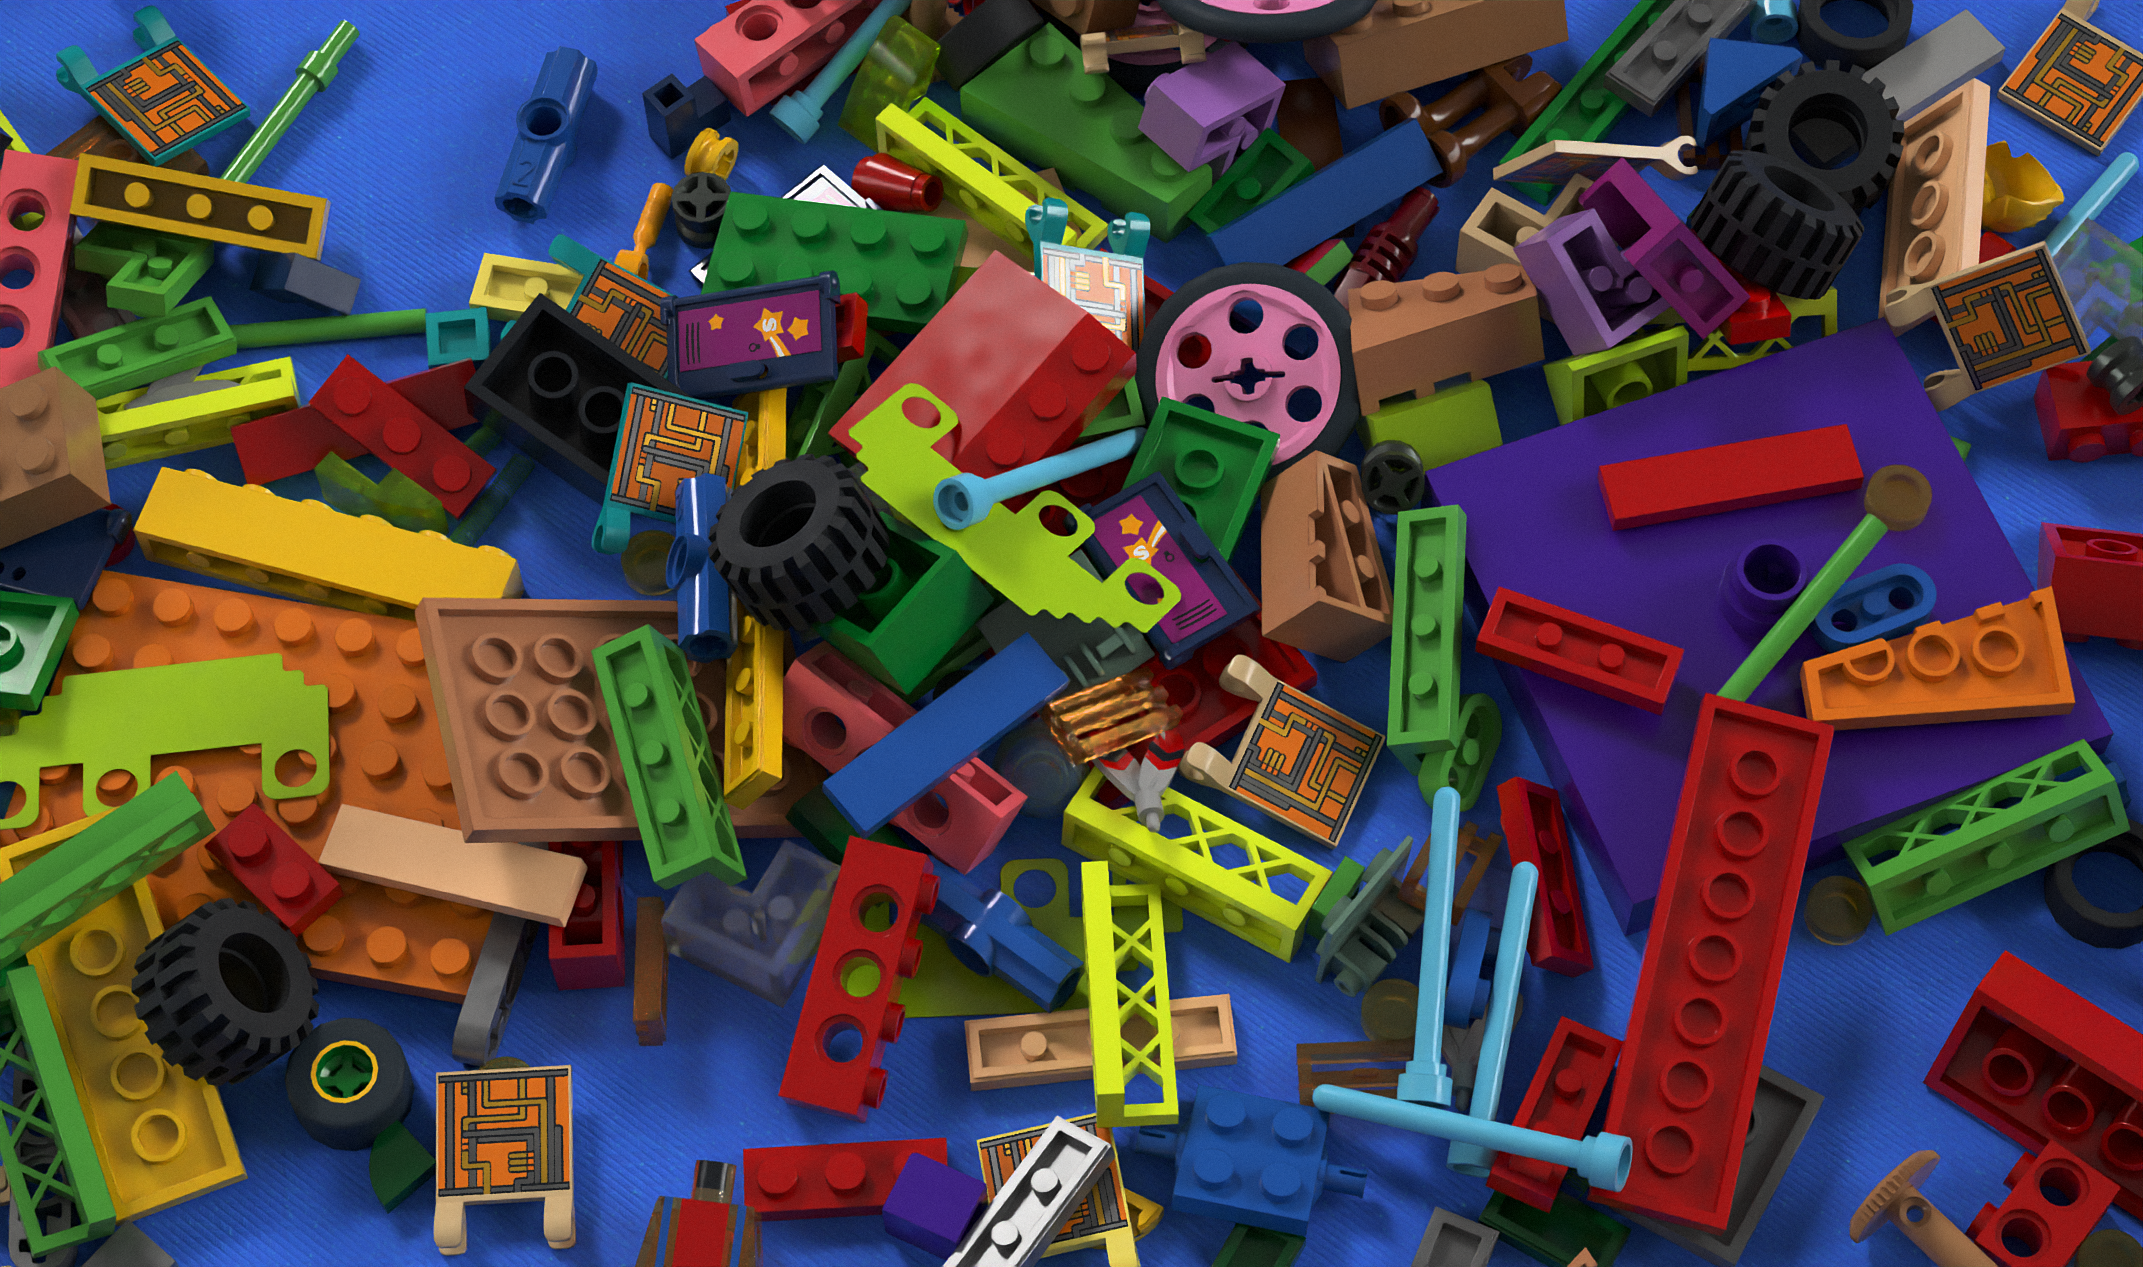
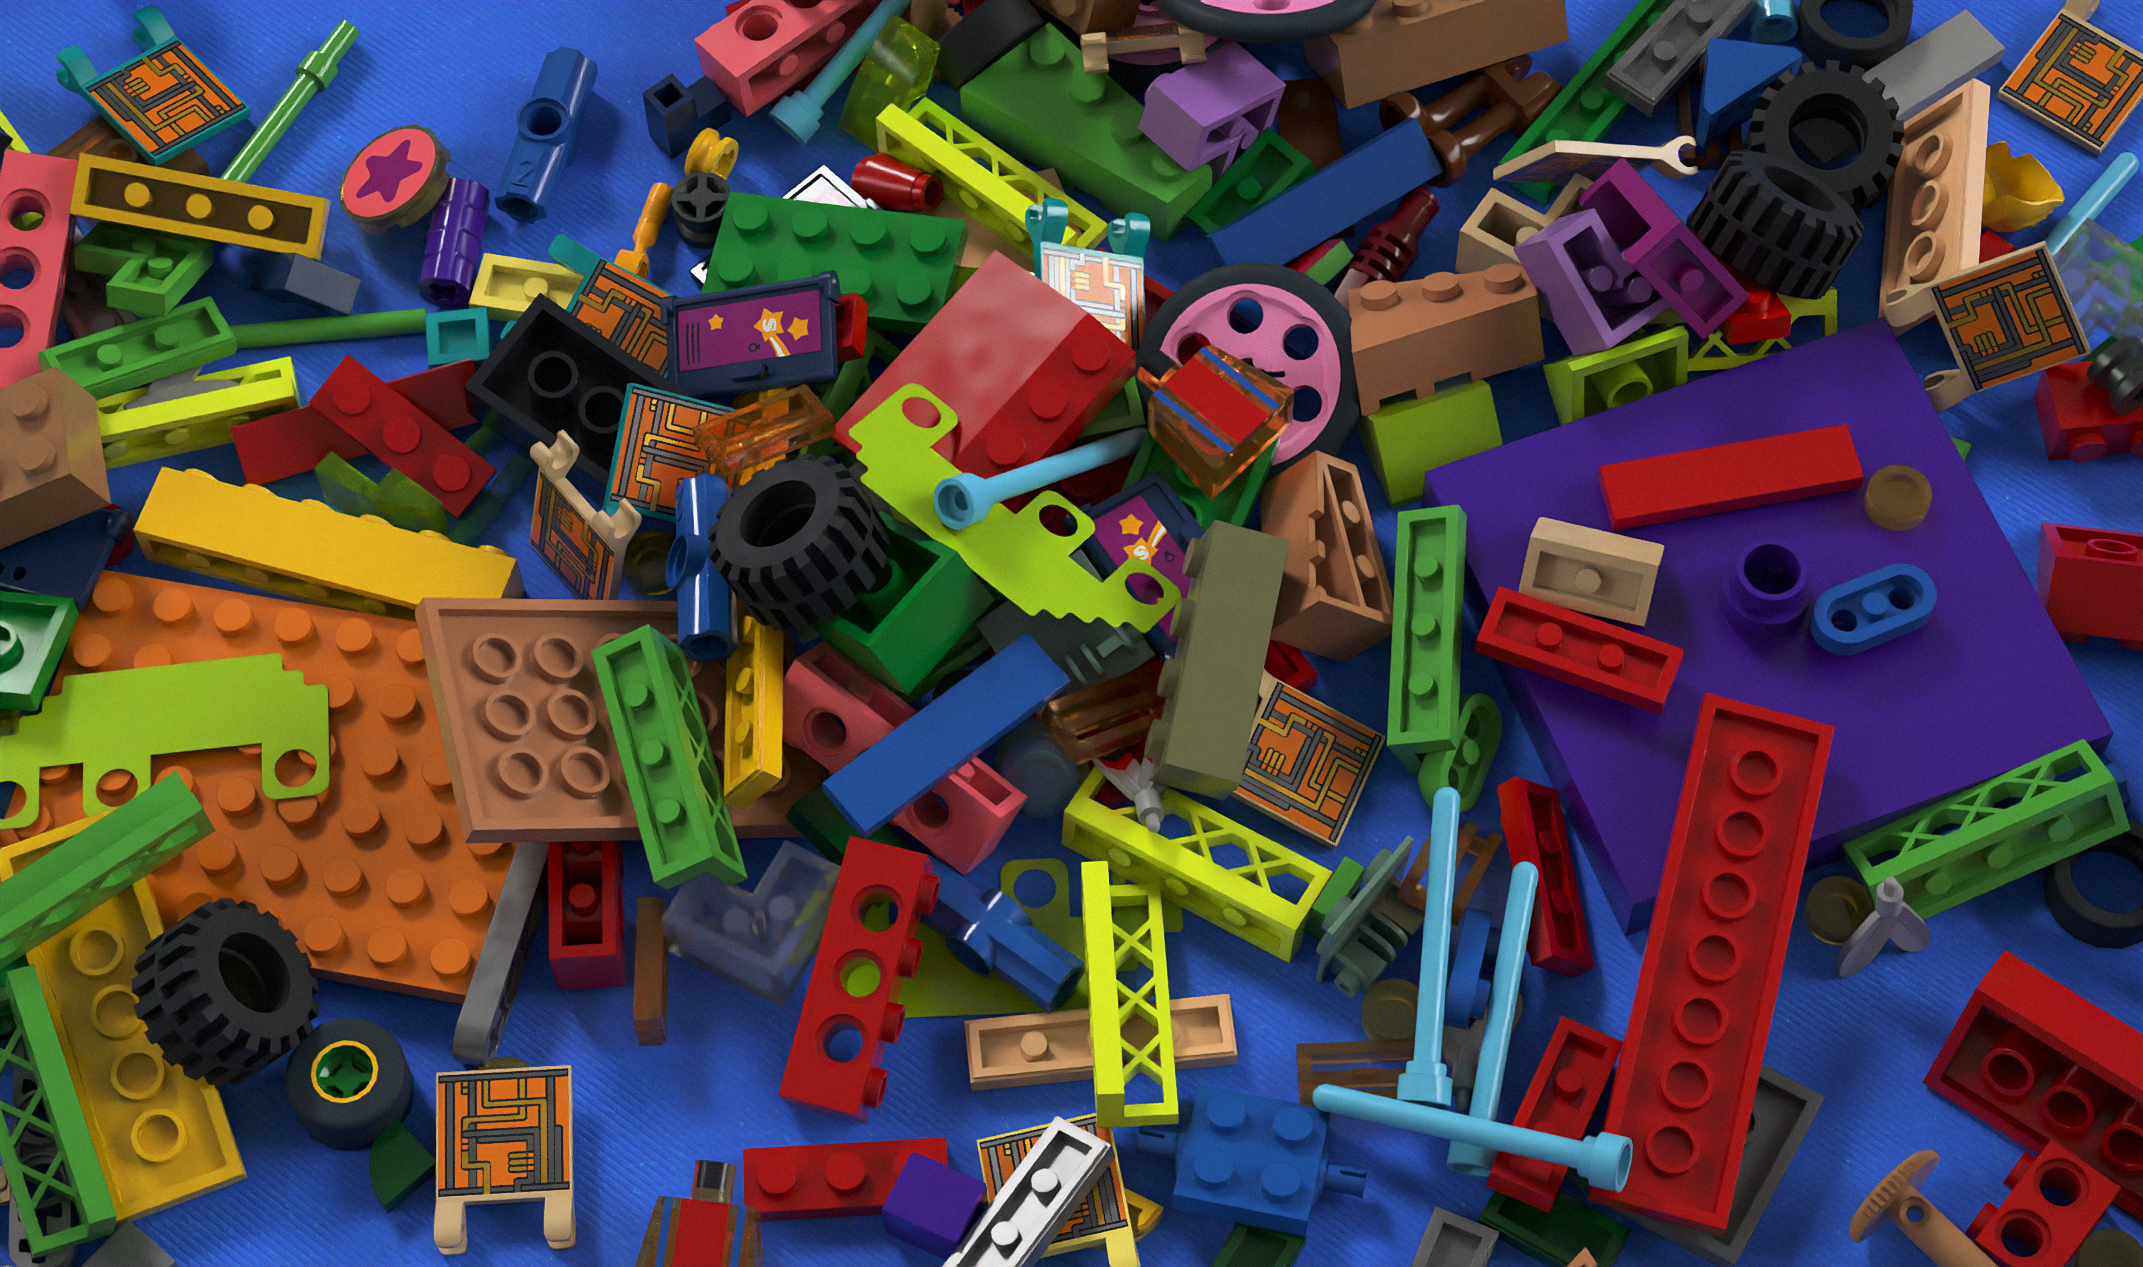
red plate [204,802,345,938] -> none
light nougat tile [318,804,588,928] -> none
pearl dark grey wheel [1361,440,1425,515] -> none
bright green bar [1716,514,1888,702] -> none
orange wing [1799,586,2076,731] -> none
none -> tile [339,124,451,235]
none -> dark purple axle [418,178,490,308]
none -> flag [529,430,642,600]
none -> clear orange tile [693,384,836,478]
none -> clear orange torso [1137,345,1295,500]
none -> olive brick [1144,520,1289,801]
none -> tan panel [1518,517,1665,627]
none -> light grey piece [1836,877,1931,977]

